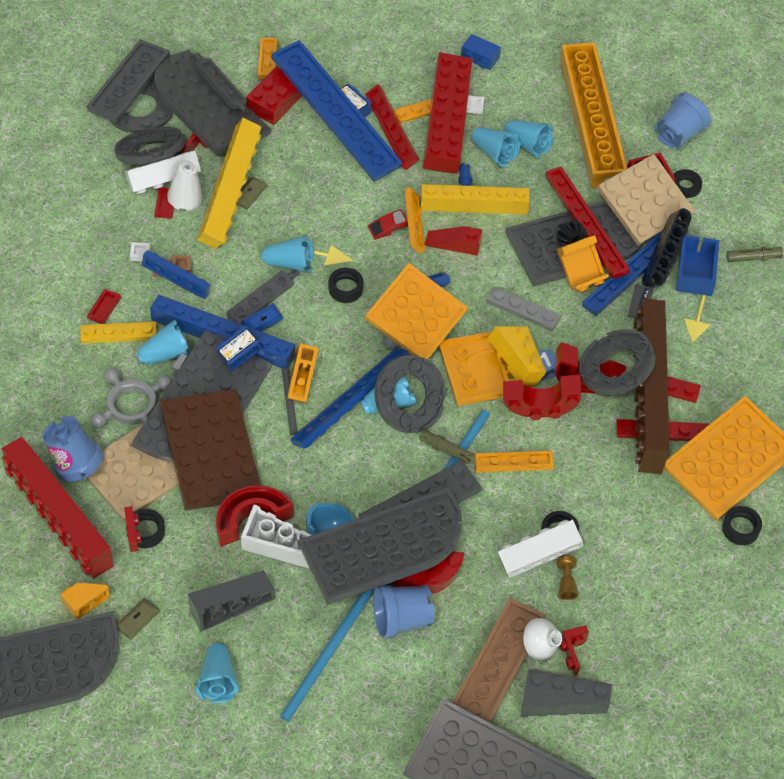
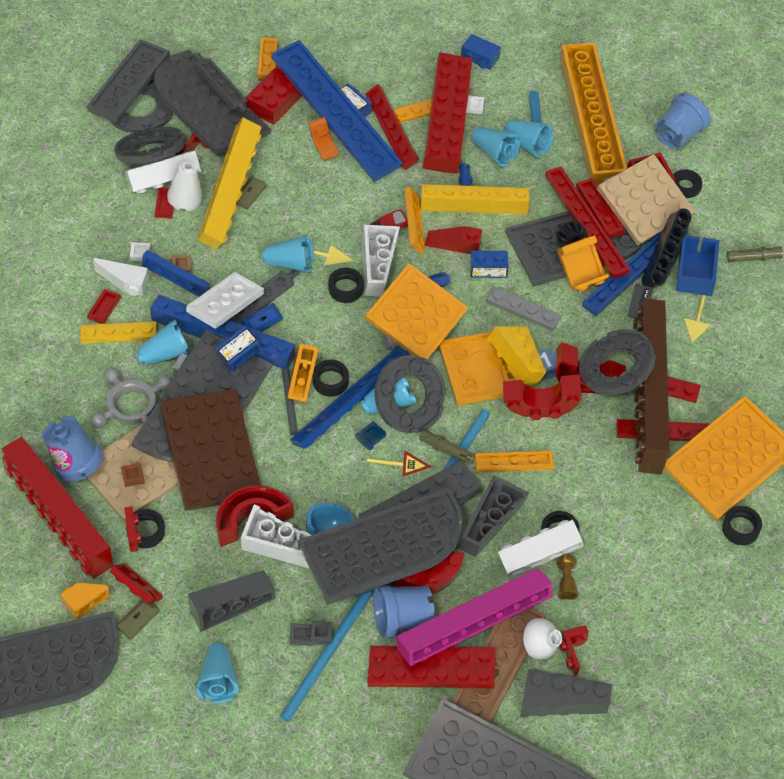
none -> white slope [93,258,149,296]
none -> red hinge [110,563,163,603]
none -> dark orange plate [121,463,145,487]
none -> white plate [186,272,264,329]
none -> dark grey slope [289,621,333,646]
none -> orange bracket [308,117,339,161]
none -> black tyre [313,359,349,397]
none -> tile [355,421,386,451]
none -> white wedge [361,225,400,297]
none -> piece [366,451,432,477]
none -> red plate [367,646,496,689]
none -> dark pink brick [396,568,552,666]
none -> dark grey wedge [457,475,529,557]
none -> blue brick [470,251,509,278]
none -> dark azure axle [529,91,542,123]
none -> red plate [576,178,625,238]

